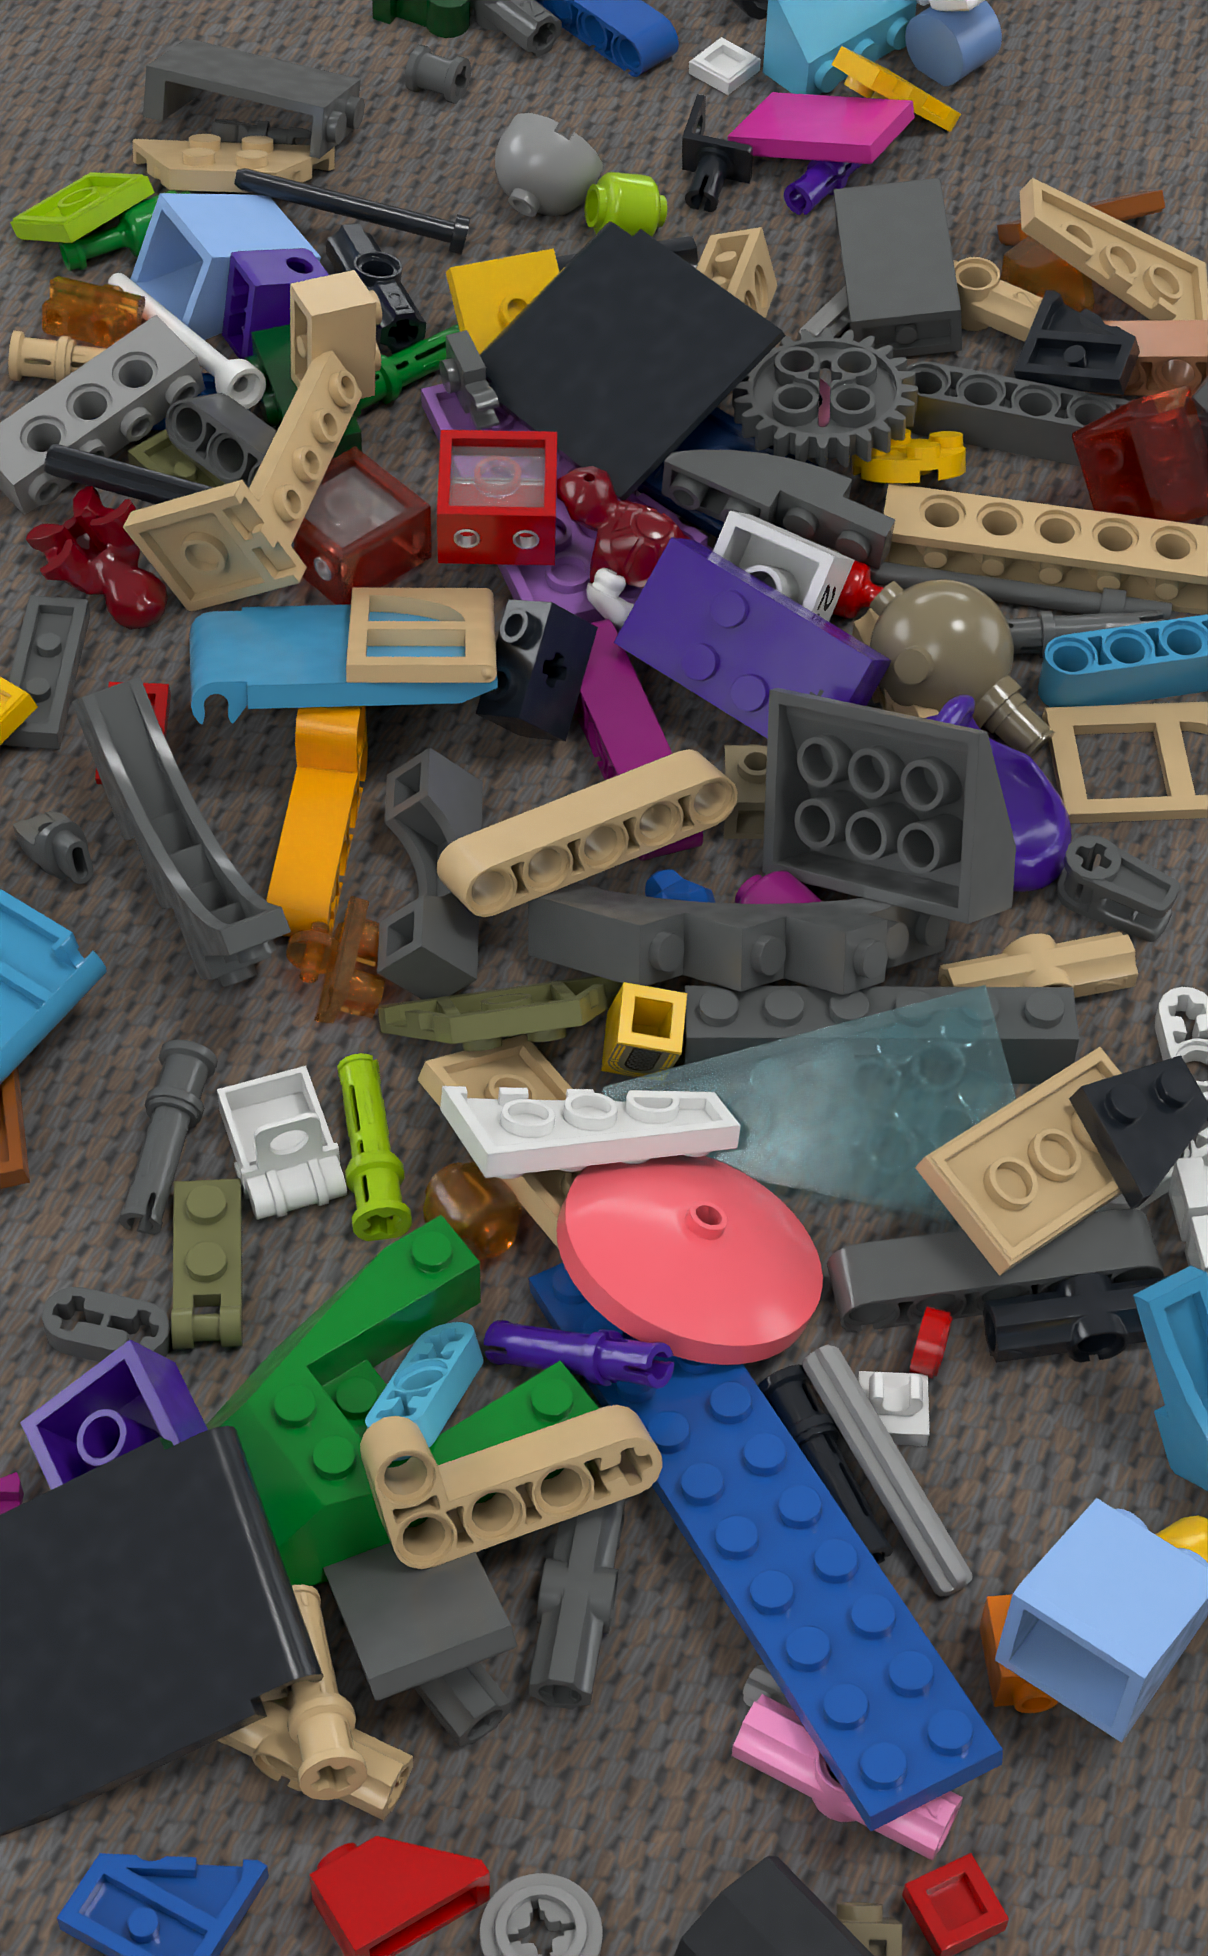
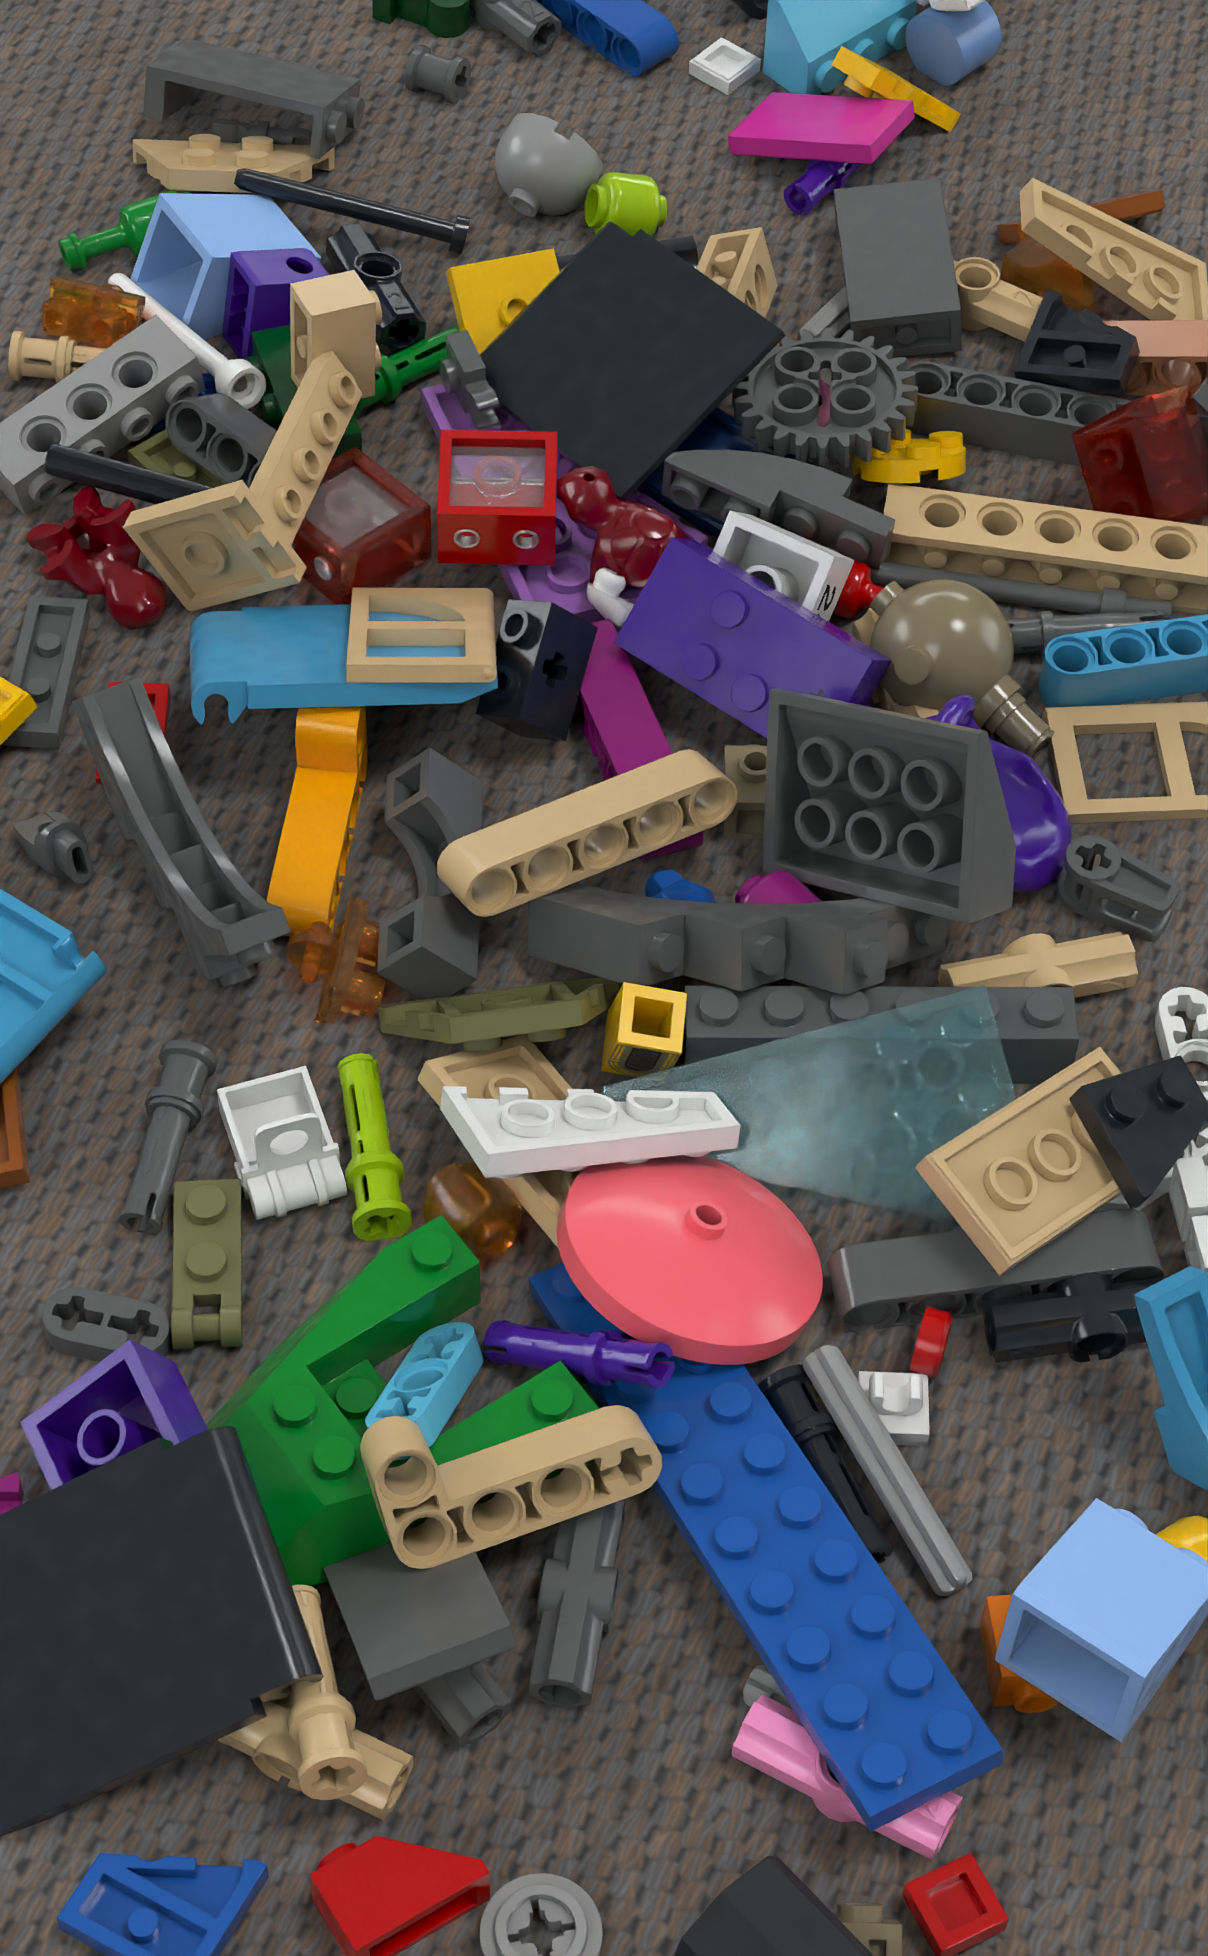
lime tile [10,172,155,243] -> none
black bracket [682,94,753,212] -> none

